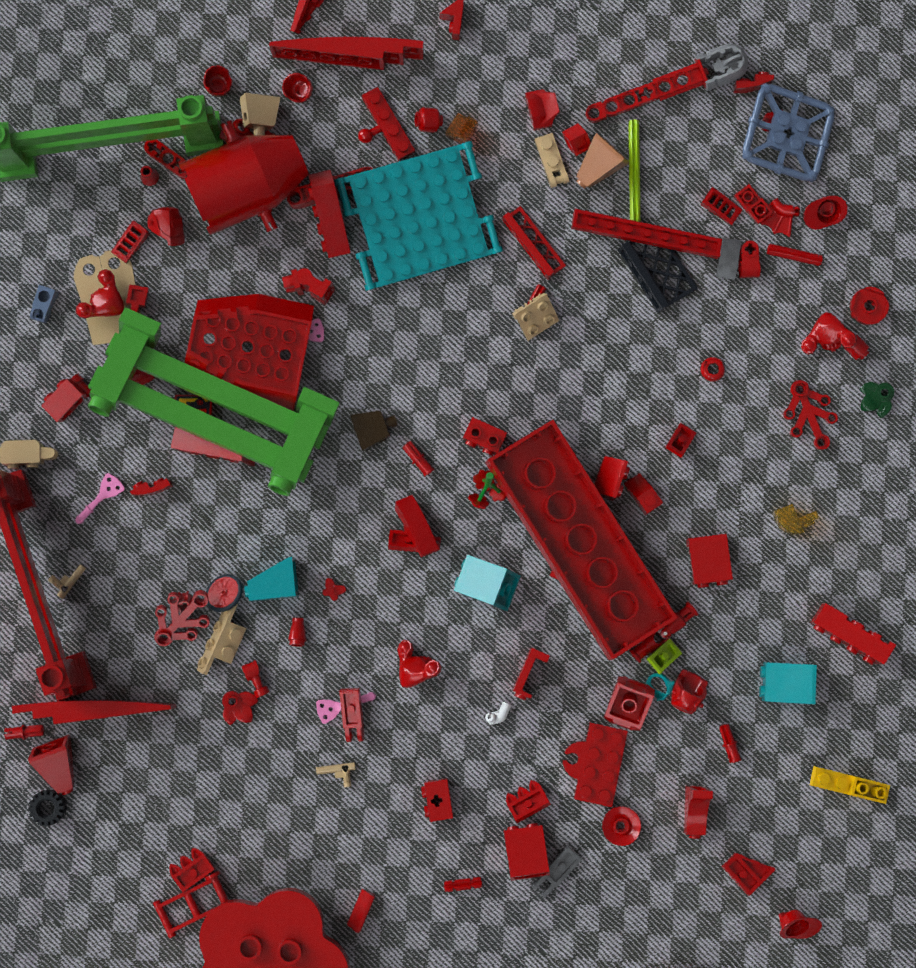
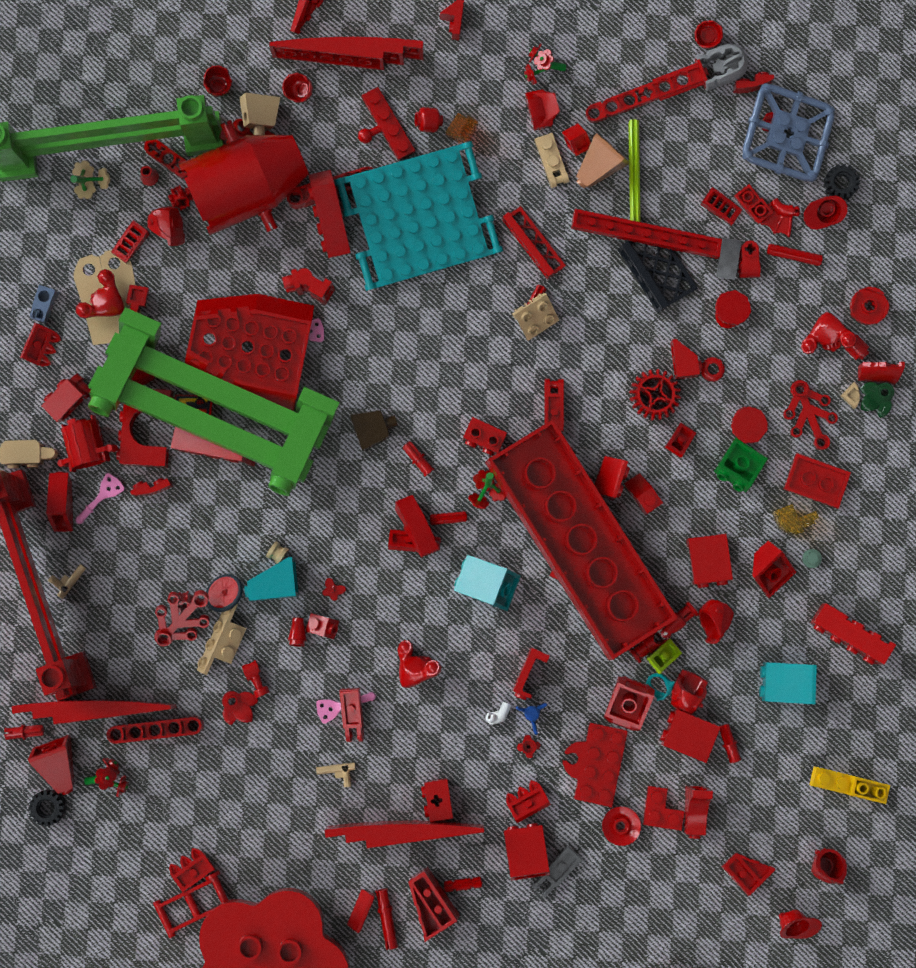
none -> red plate [20,323,61,366]
none -> red slope [46,471,73,532]
none -> red container [57,415,118,472]
none -> tan plant [70,160,110,199]
none -> red plant [84,758,128,797]
none -> red beam [106,716,204,744]
none -> red arch [116,389,174,468]
none -> red gear [168,185,193,210]
none -> tan wheel [266,541,289,564]
none -> red bracket [305,613,339,639]
none -> red slope [324,820,484,848]
none -> red pin [375,888,398,950]
none -> red wedge [408,867,460,942]
none -> red axle [430,511,467,525]
none -> blue plant [516,703,547,735]
none -> red plate [517,735,540,758]
none -> red plant [524,43,566,85]
none -> red plate [544,379,564,432]
none -> red gear [629,369,681,421]
none -> red plate [642,786,684,831]
none -> red brick [660,709,720,763]
none -> red slope [670,339,702,380]
none -> red hair [694,20,723,49]
none -> red helmet [698,599,734,644]
none -> green plate [714,438,768,493]
none -> red hat [715,290,751,329]
none -> red hat [731,406,768,443]
none -> red slope [752,541,796,598]
none -> red plate [783,453,851,509]
none -> sand green plate [802,549,822,568]
none -> red helmet [811,848,847,885]
none -> black tyre [823,164,860,200]
none -> tan tile [840,382,860,409]
none -> red slope [857,362,905,384]

